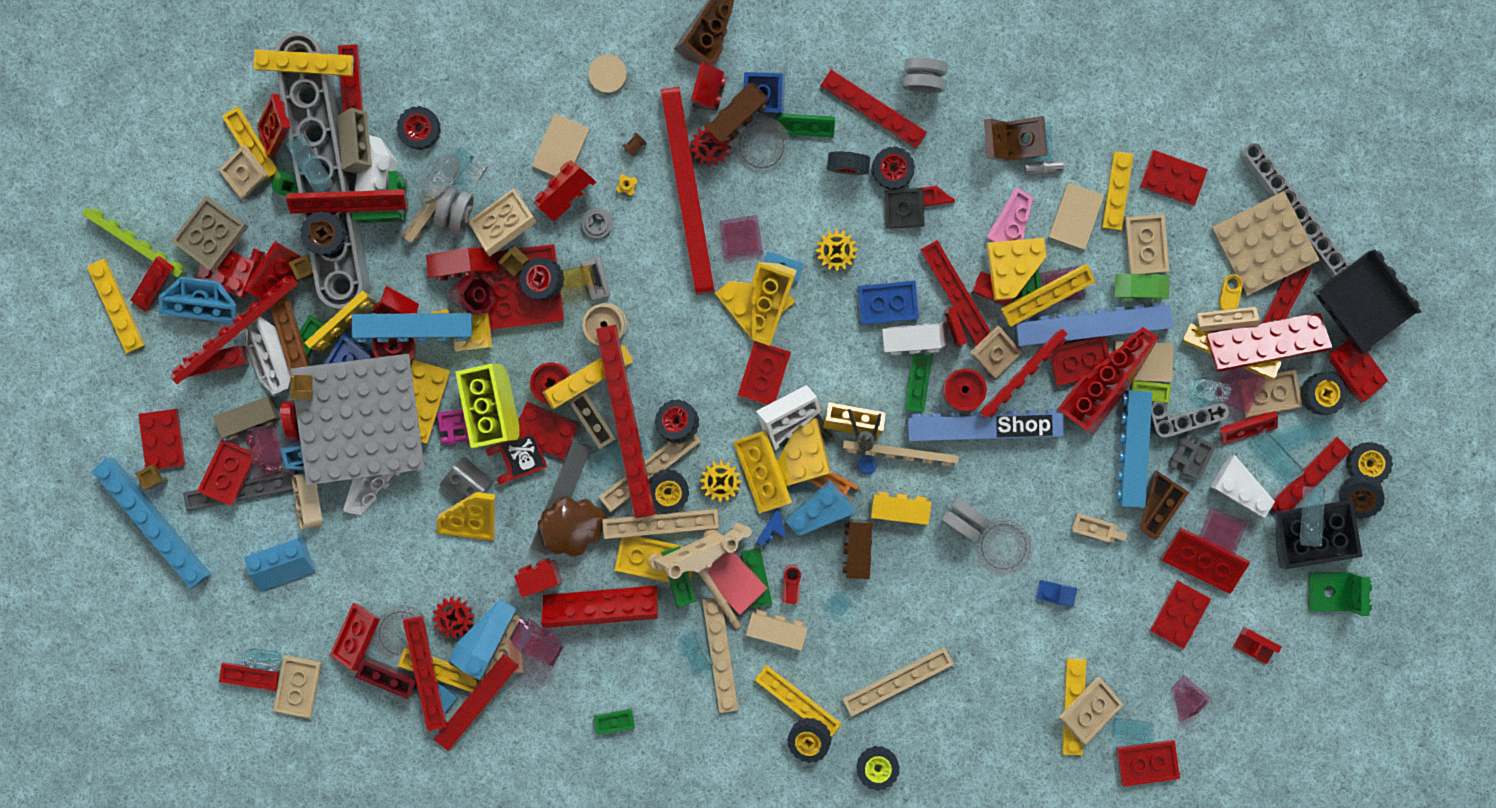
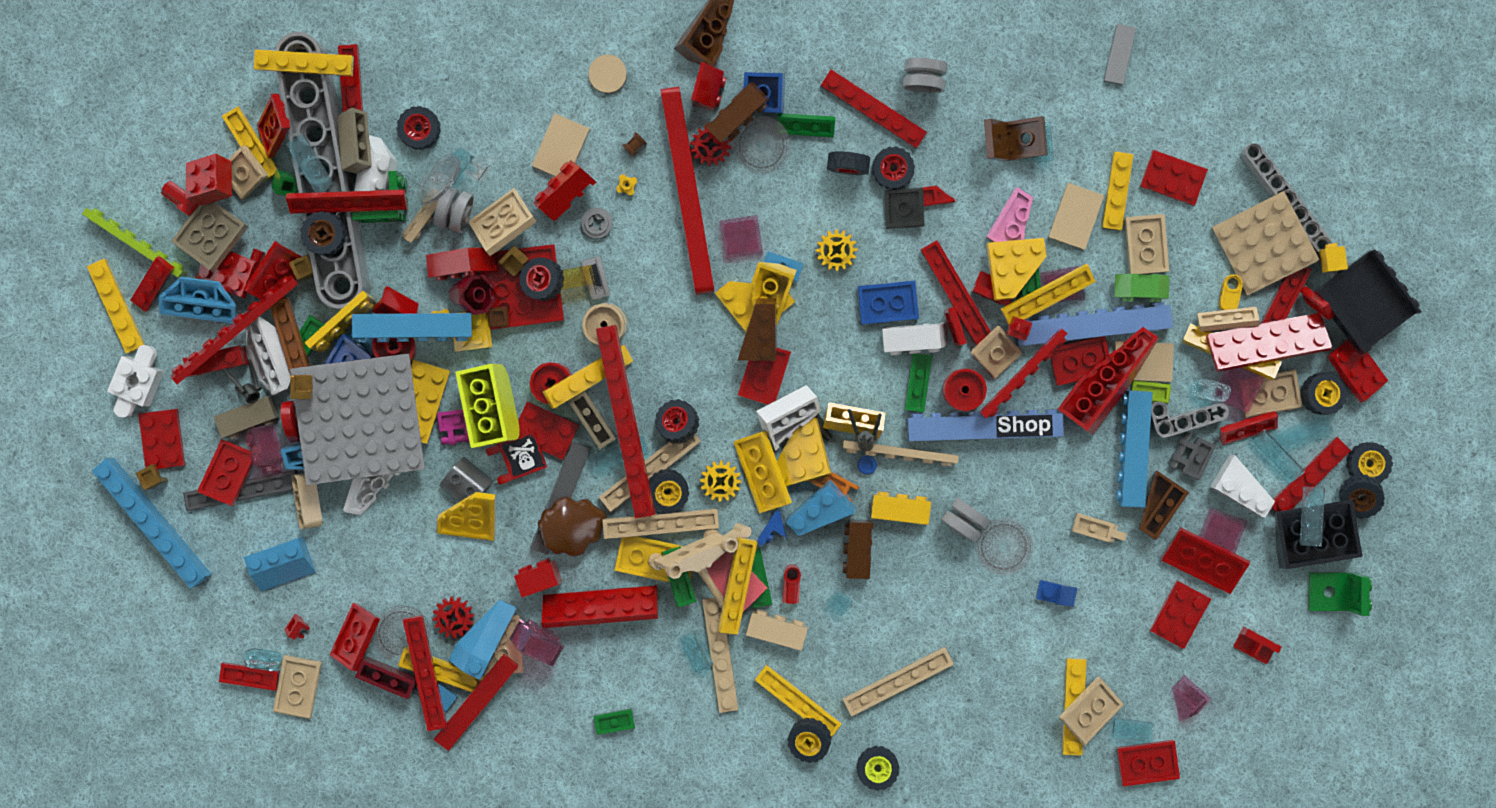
light grey pin [1024,160,1064,175] -> none
none -> white brick [107,345,164,418]
none -> red piece [160,180,199,216]
none -> red brick [186,153,232,206]
none -> pearl dark grey plant [223,359,262,403]
none -> red tile [284,614,310,640]
none -> reddish brown tile [488,307,509,328]
none -> yellow plate [718,537,757,635]
none -> reddish brown wedge [737,298,777,361]
none -> red tile [1006,316,1033,341]
none -> light grey tile [1104,24,1136,85]
none -> red tile [1300,286,1334,320]
none -> yellow brick [1319,243,1348,273]

